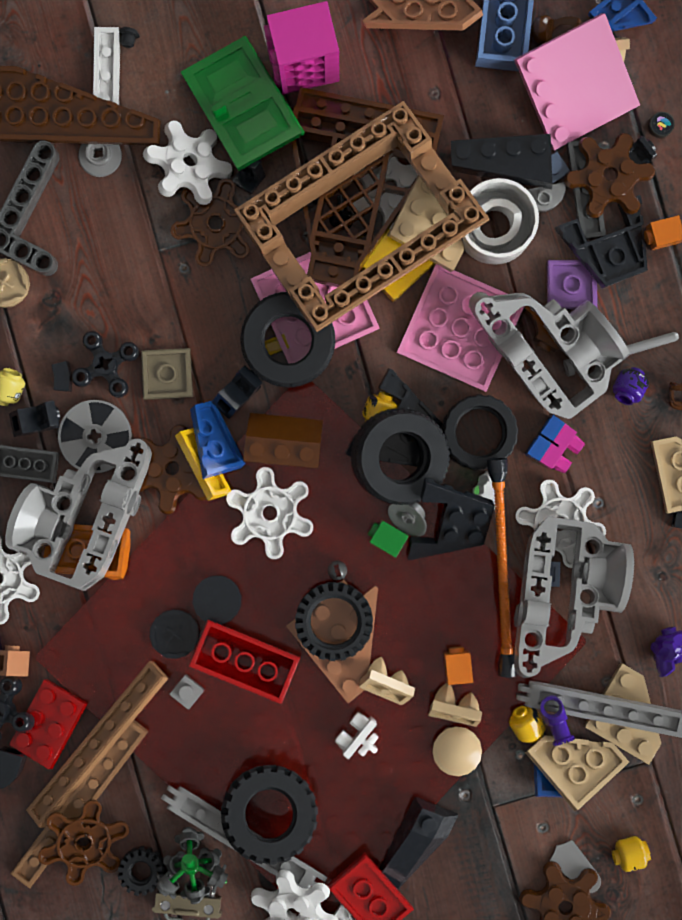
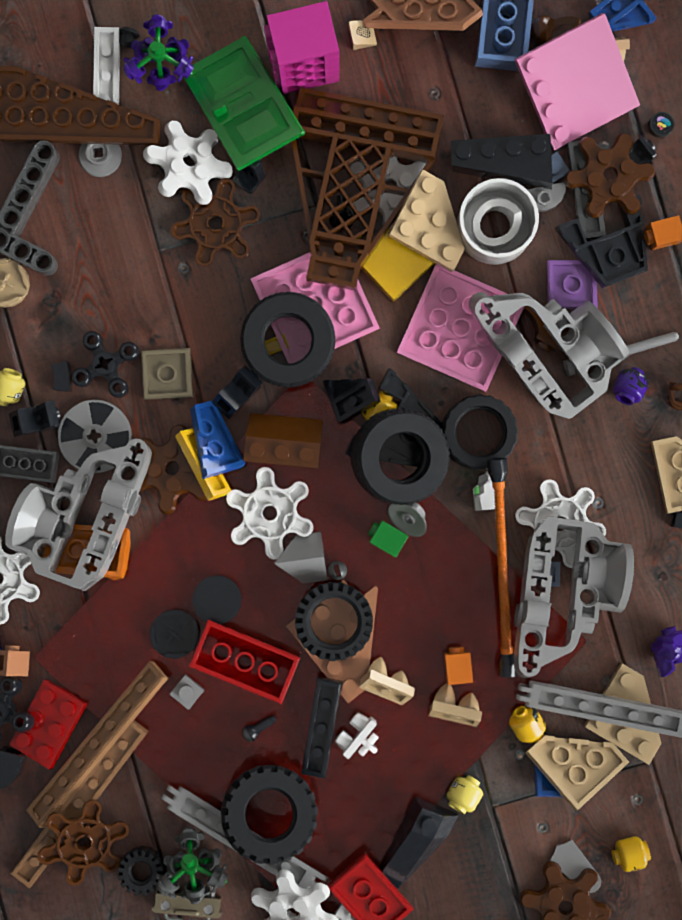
medium nougat slope [234,101,489,332] -> none
black wing [406,478,495,560] -> none
tan dish [433,727,482,776] -> none
hips [524,415,585,473] -> none
dark purple connector [540,695,575,746] -> none
none -> dark purple plant [123,14,194,91]
none -> black piece [242,714,277,742]
none -> light grey slope [274,531,327,583]
none -> black tile [301,676,342,779]
none -> black wing [323,379,381,424]
none -> tan slope [348,21,377,50]
none -> light yellow head [446,775,483,815]

